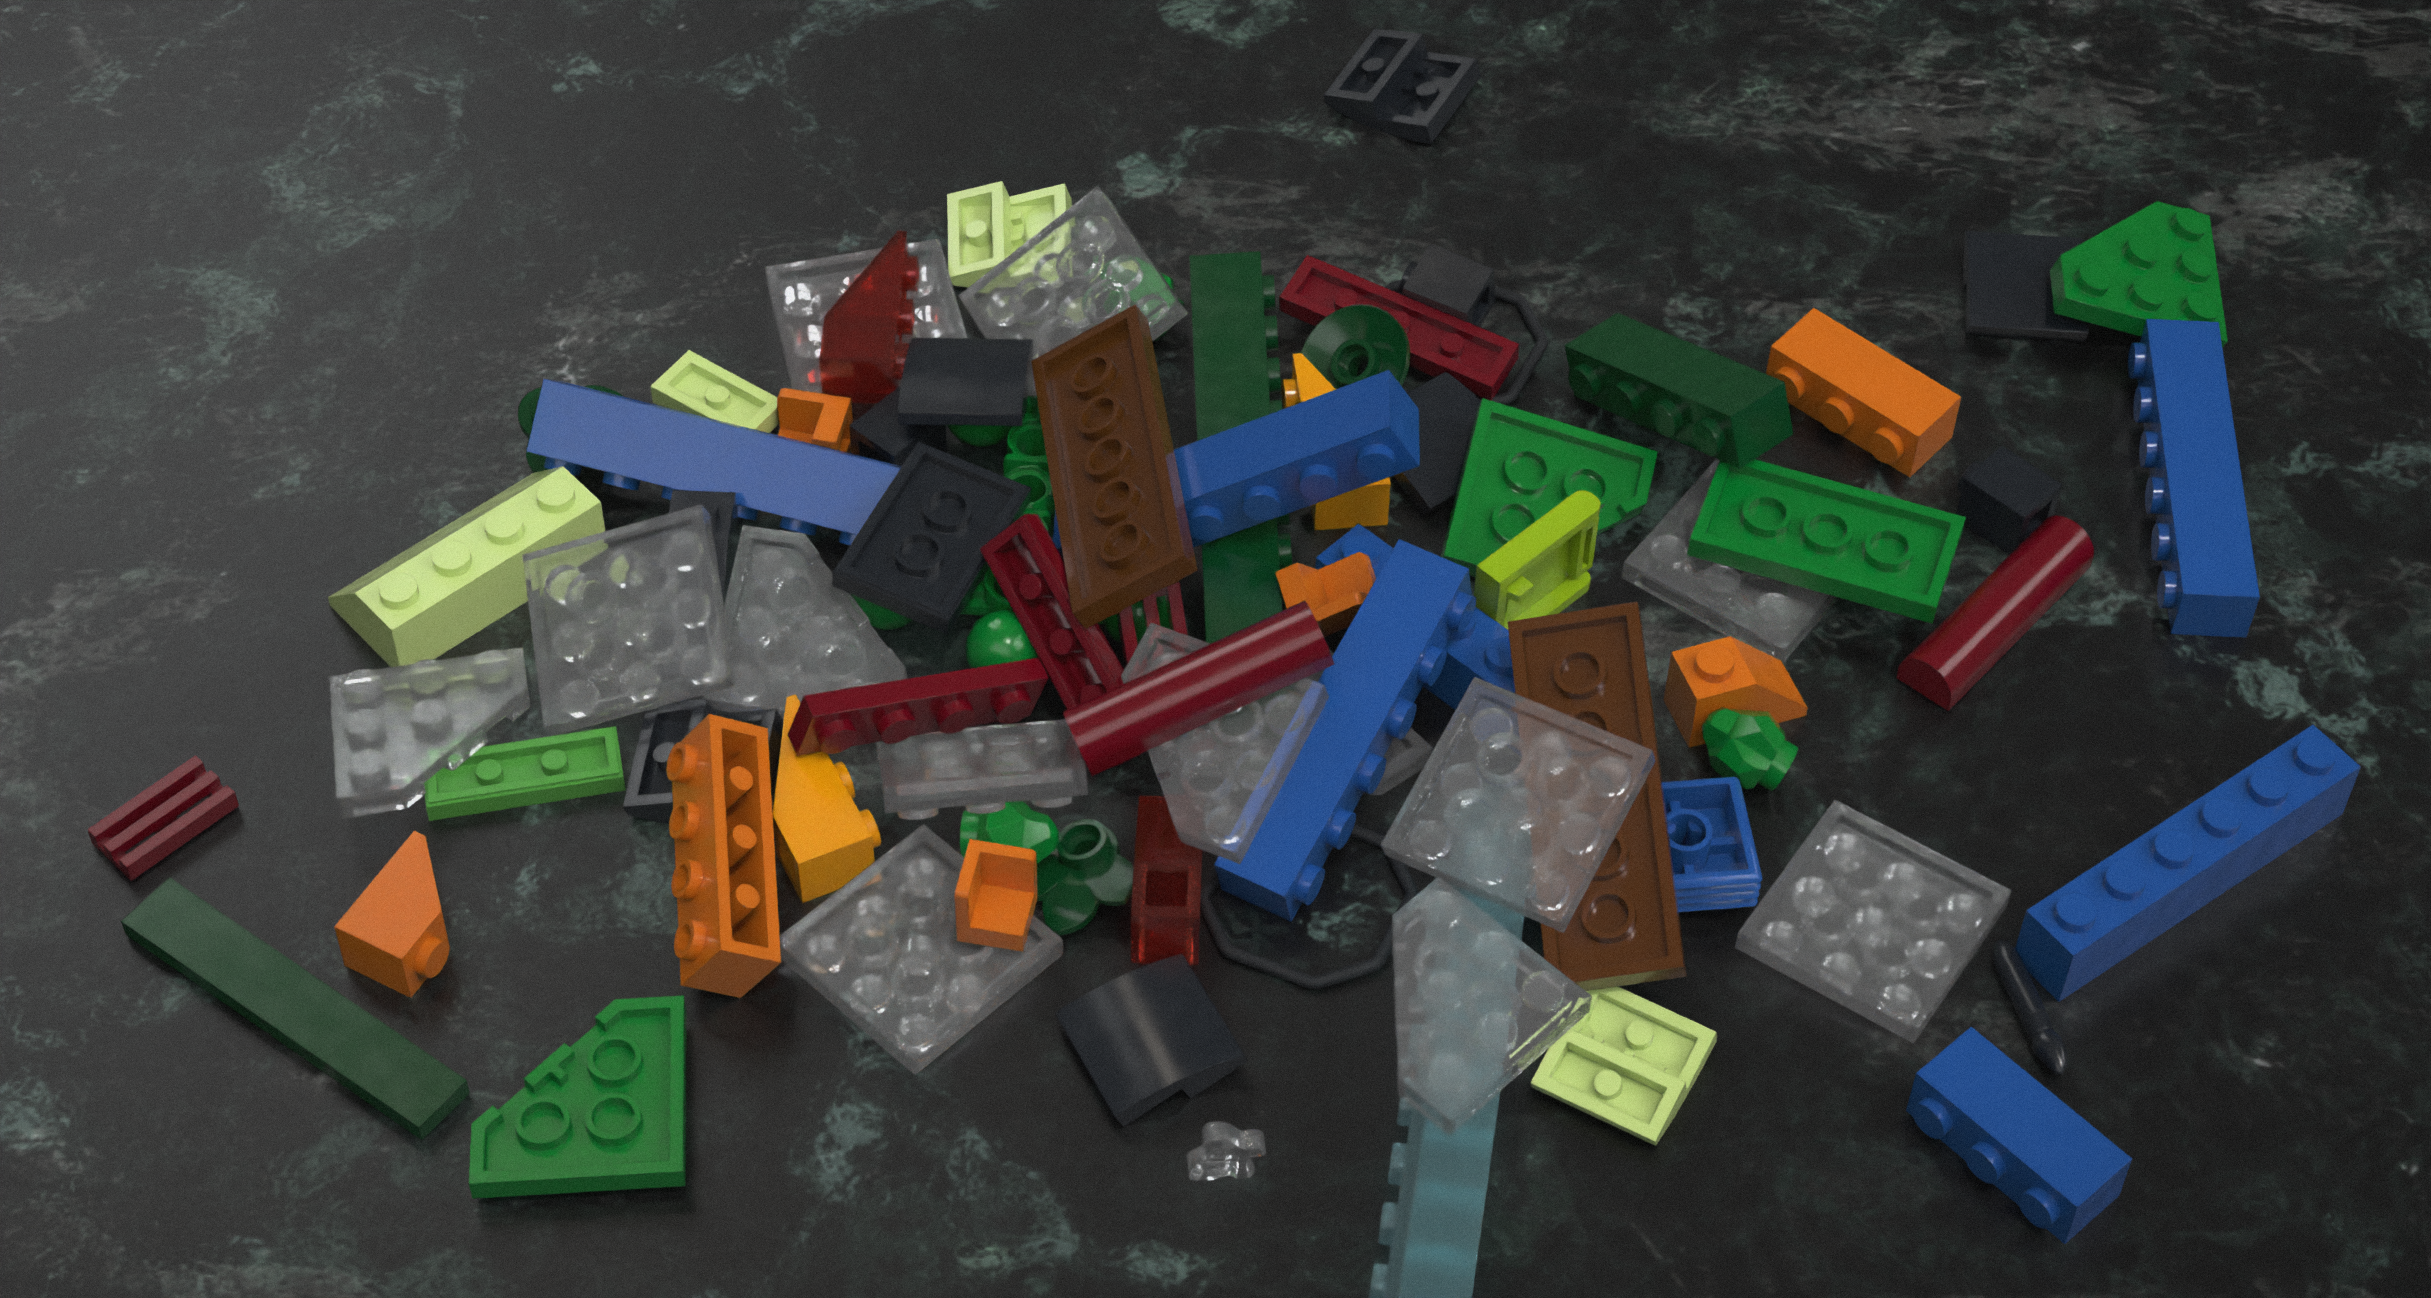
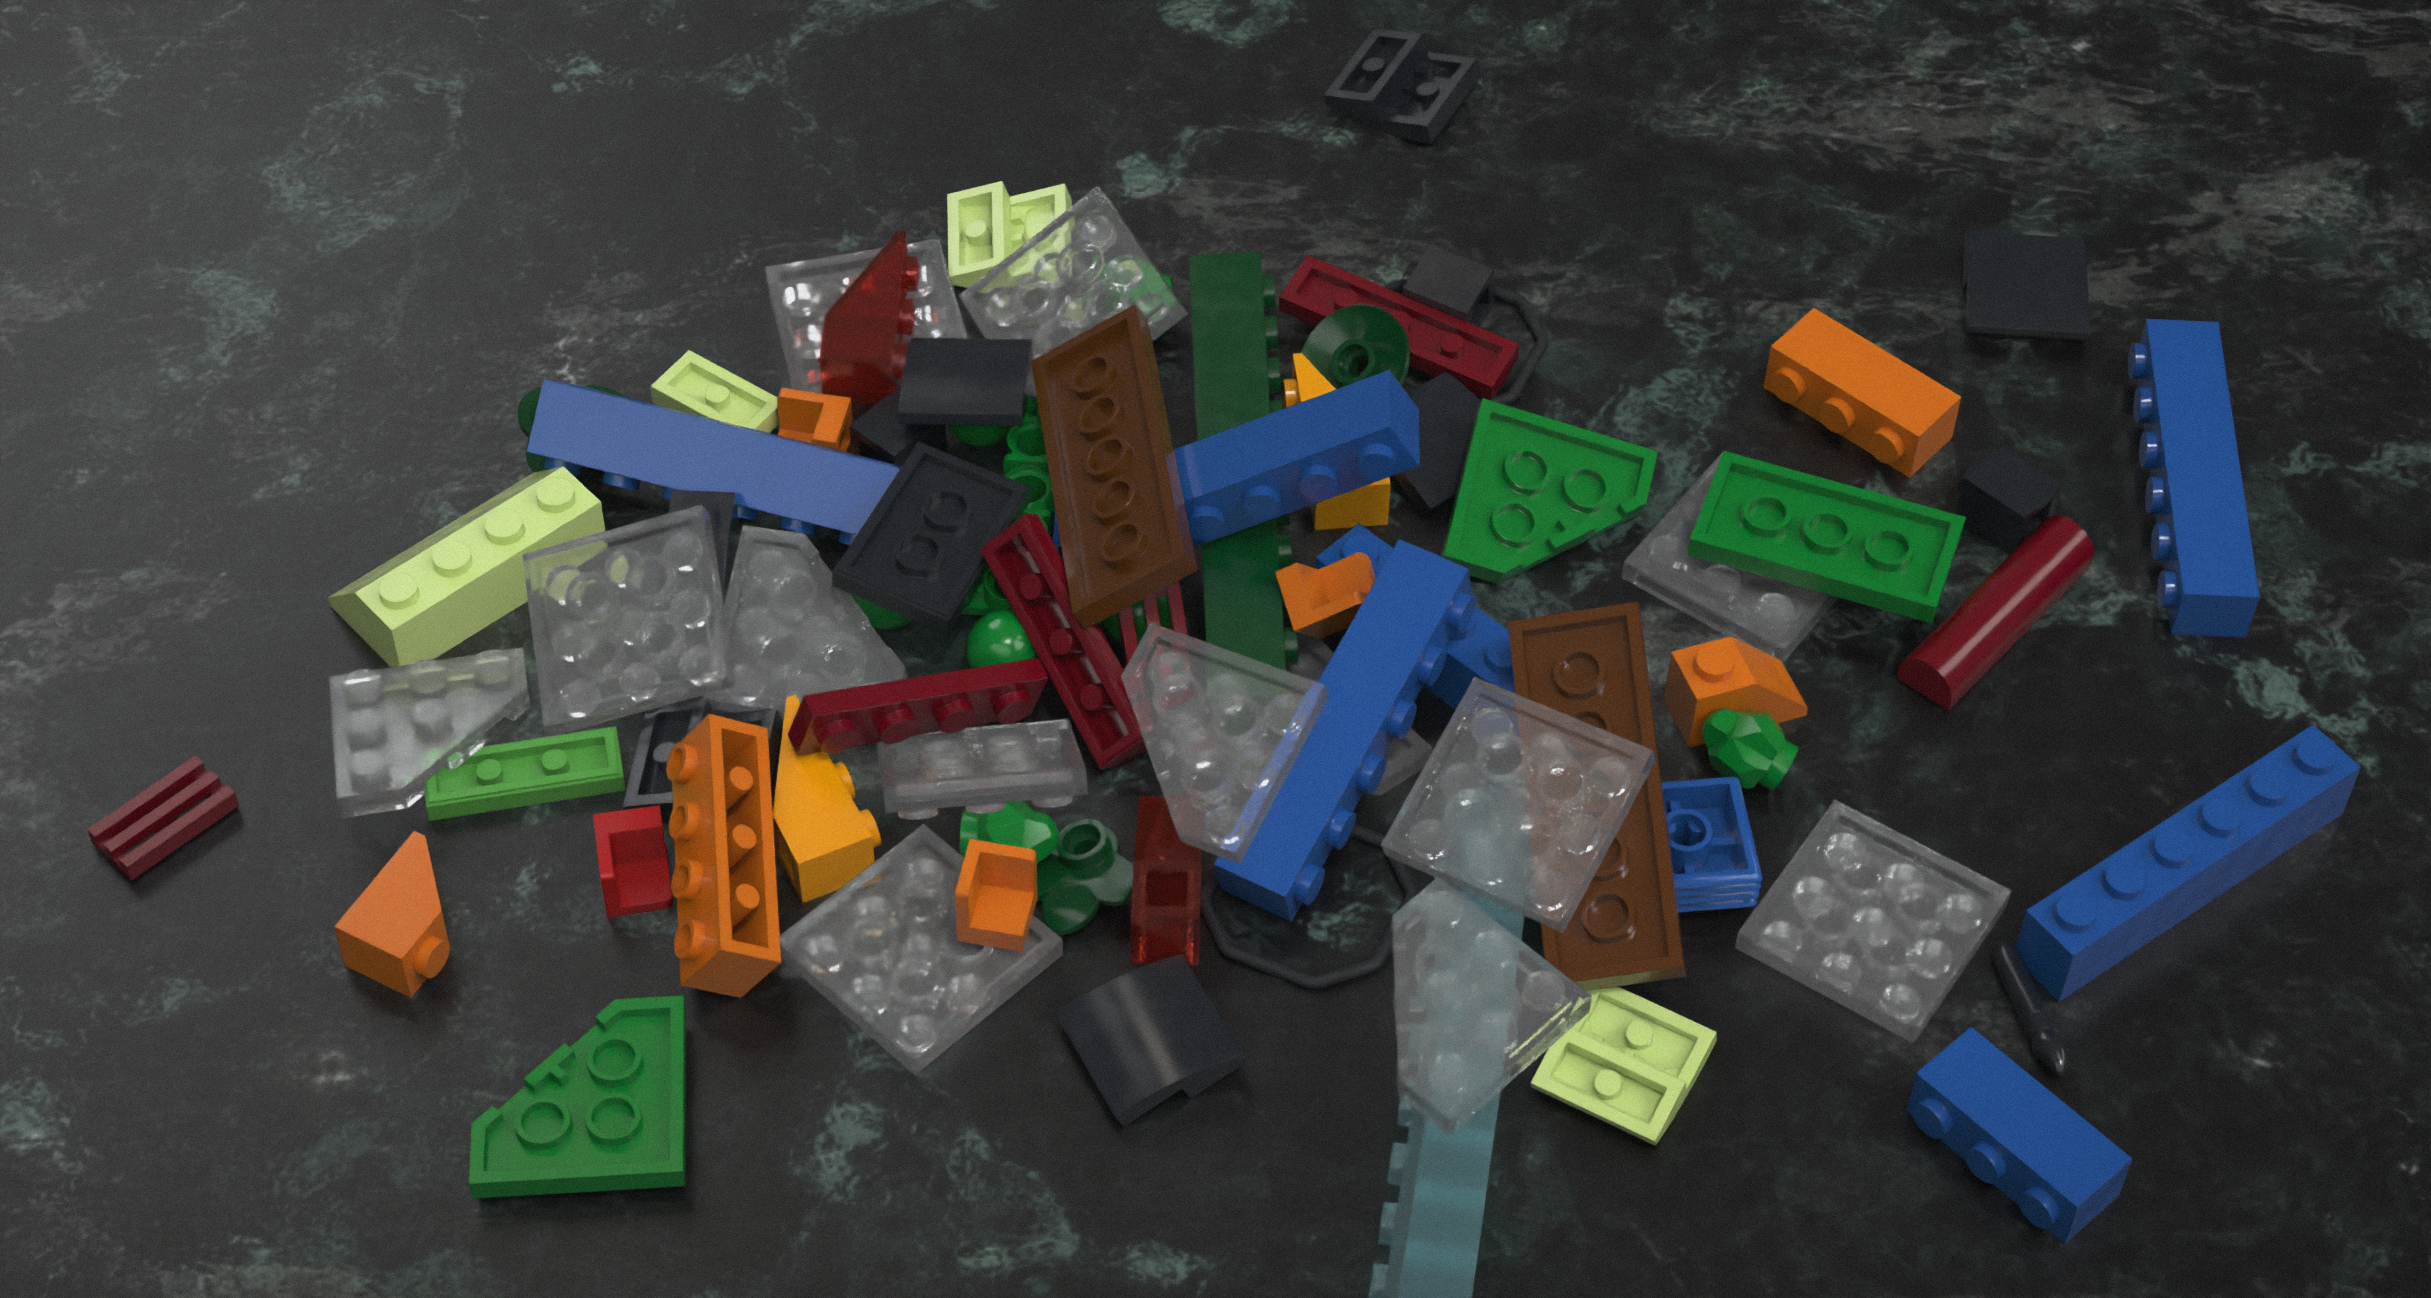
dark green tile [121,877,470,1140] -> none
dark red brick [1063,600,1334,776] -> none
clear piece [1186,1121,1266,1181] -> none
lime container [1474,490,1601,630] -> none
dark green brick [1564,313,1793,469] -> none
green plate [2050,201,2228,348] -> none
none -> red panel [593,805,673,918]

